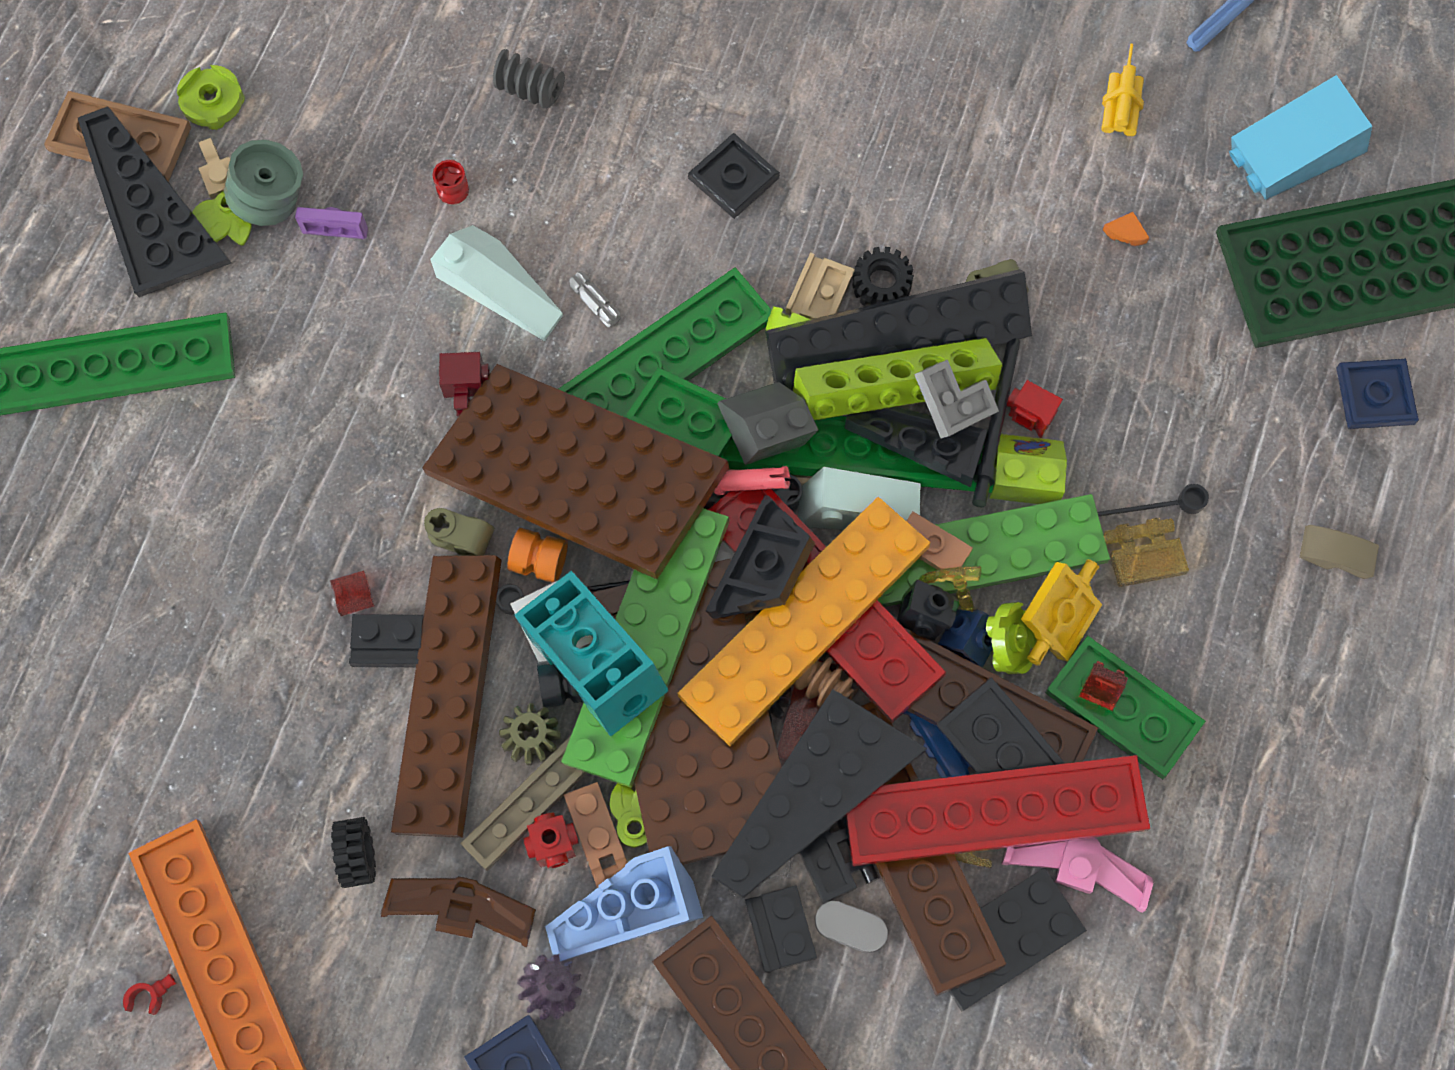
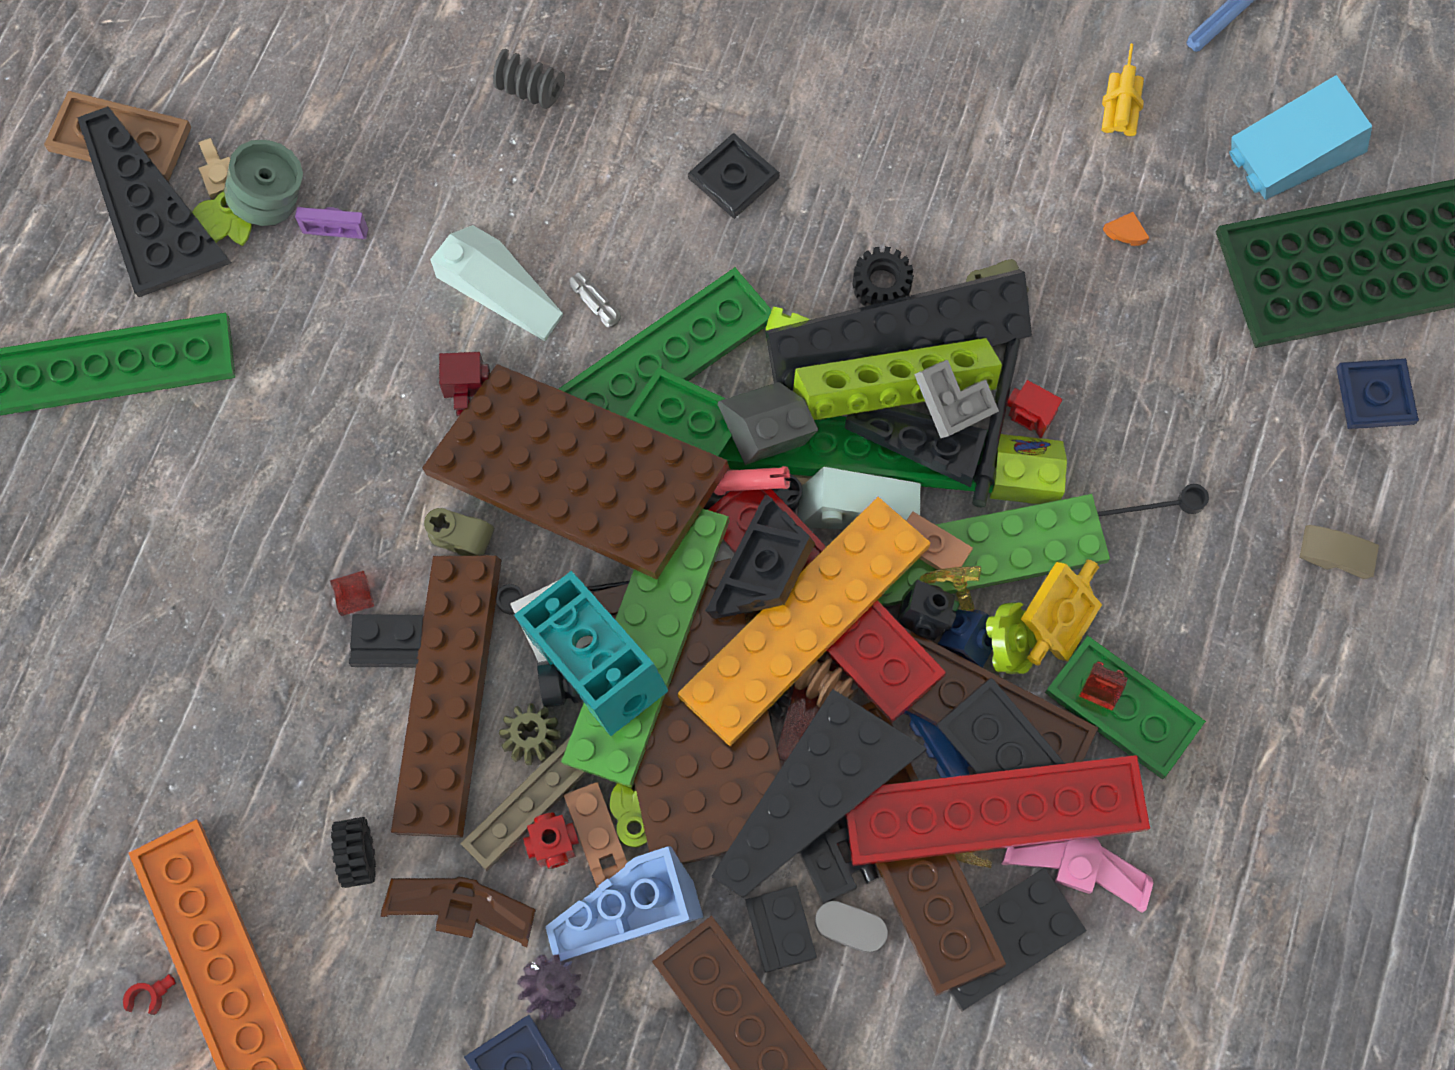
lime plate [177,65,245,130] -> none
red wheel [432,160,469,205] -> none
orange wheel [507,528,568,583] -> none
tan plate [785,253,854,319] -> none
clear yellow plate [1104,518,1189,587] -> none

